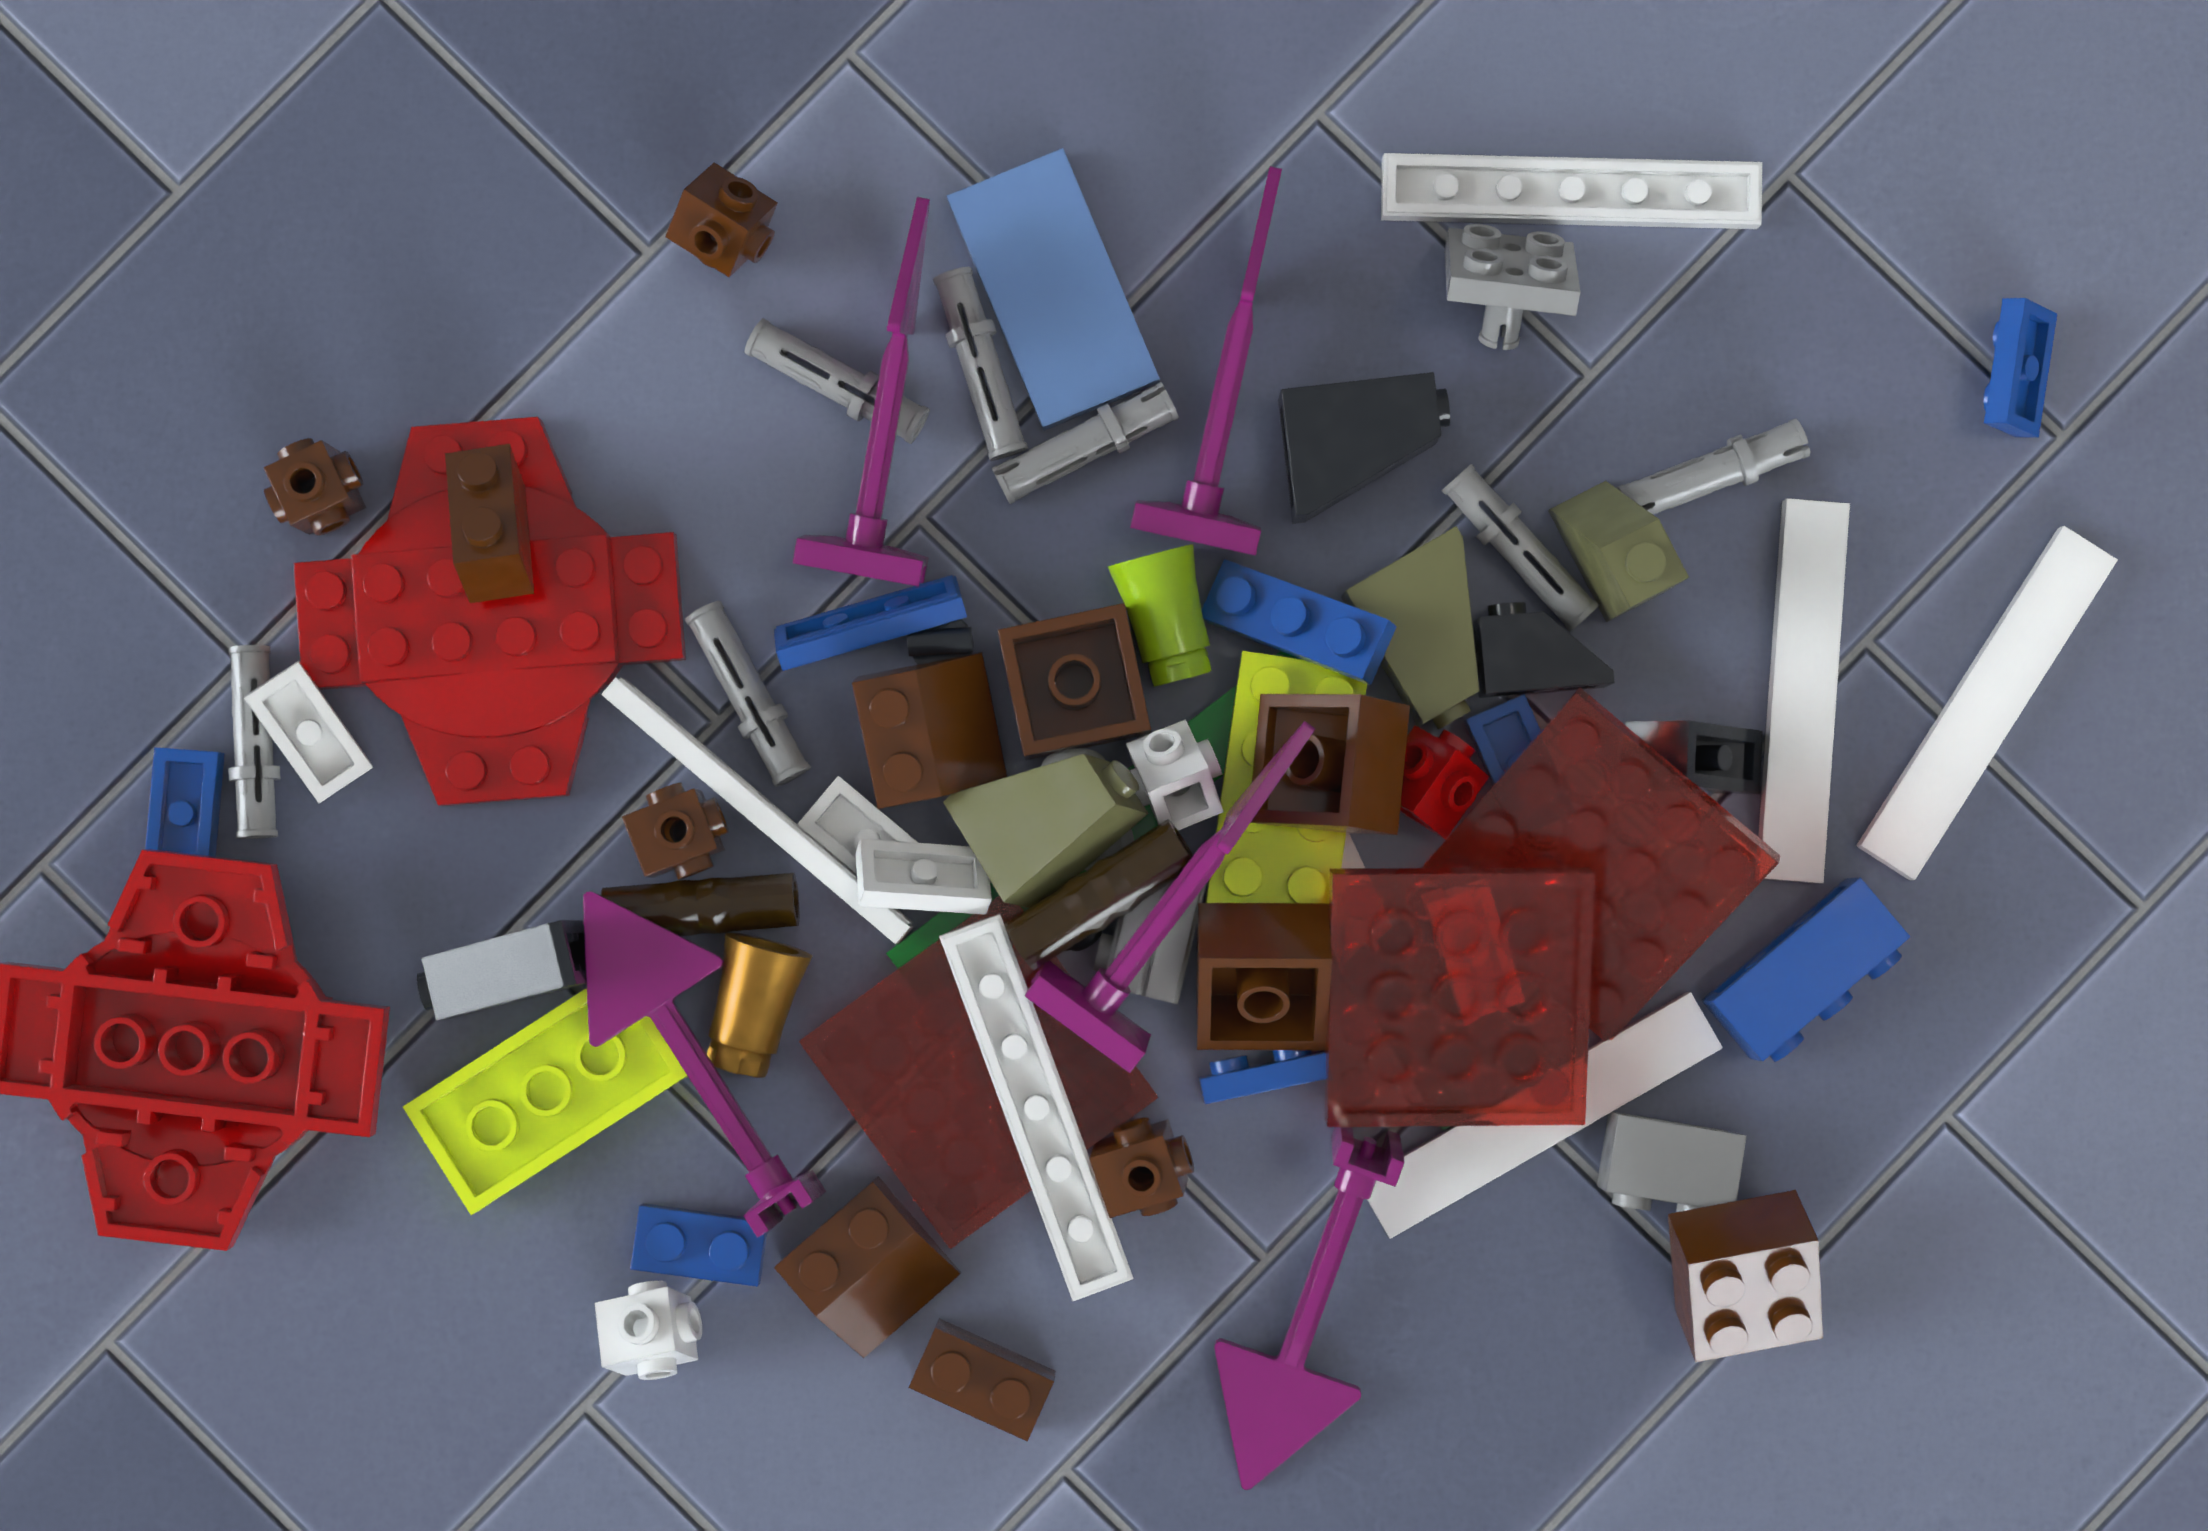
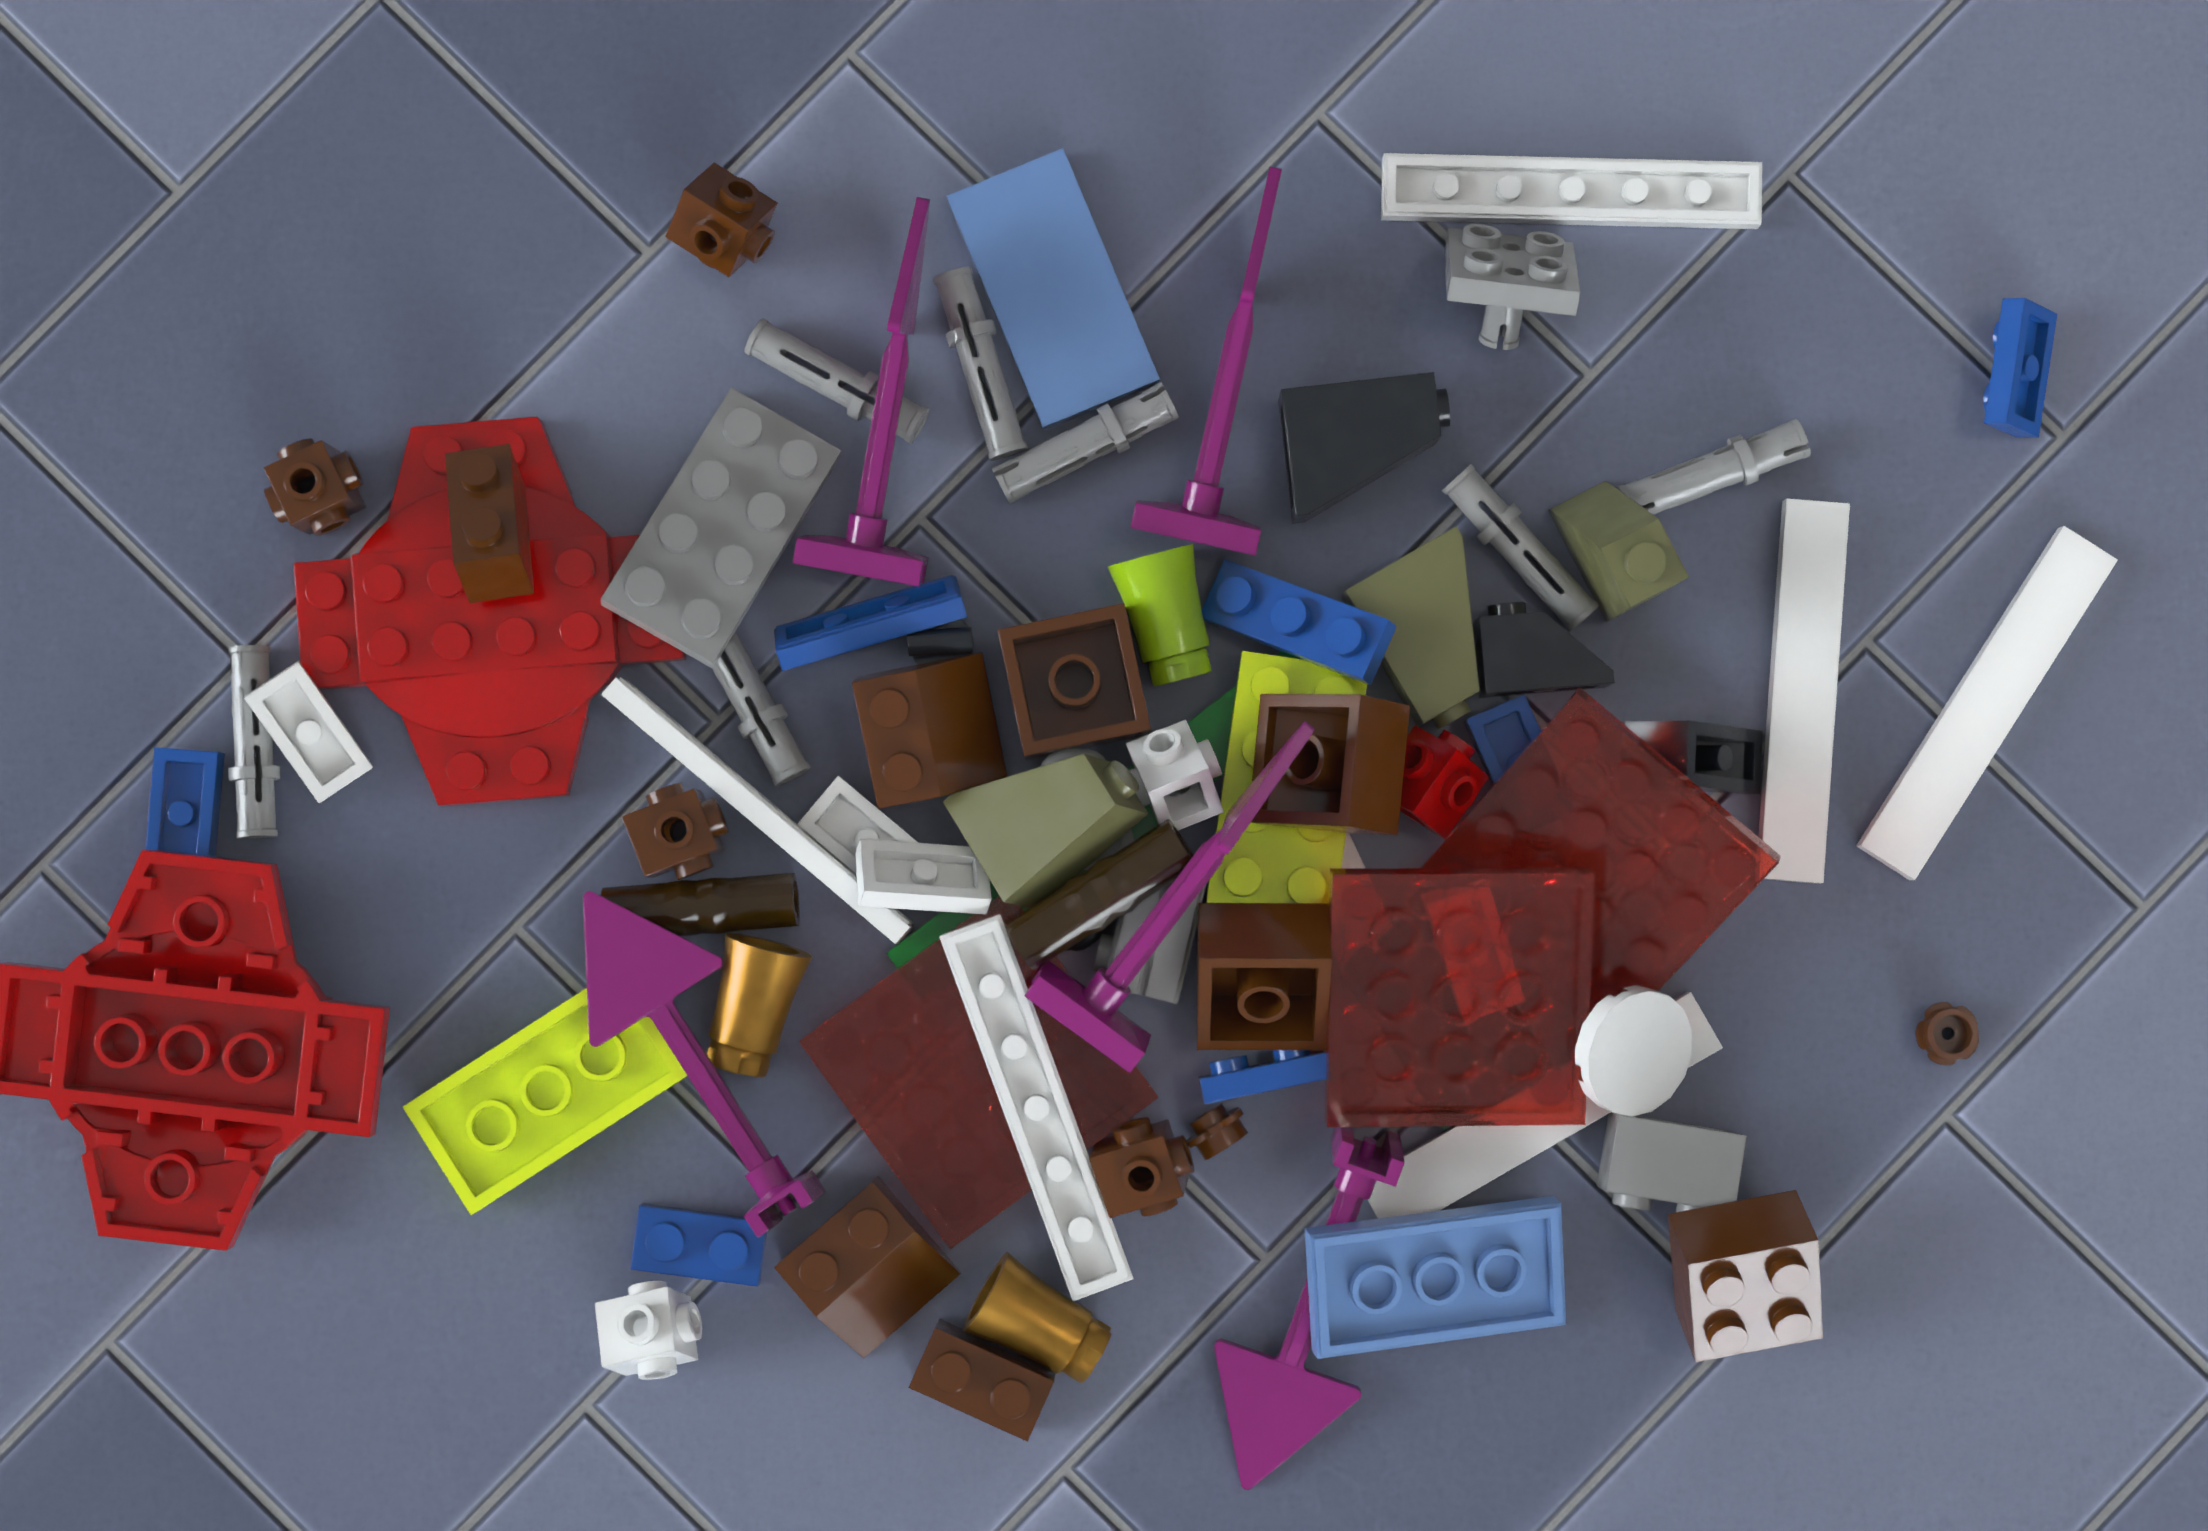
slope [417,920,587,1021] -> none
blue brick [1701,877,1910,1062] -> none
none -> light grey plate [601,387,841,669]
none -> pearl gold plant [963,1252,1112,1383]
none -> reddish brown plate [1186,1103,1248,1160]
none -> medium blue tile [1305,1196,1566,1359]
none -> white tile [1575,985,1692,1117]
none -> reddish brown plate [1915,1002,1979,1065]

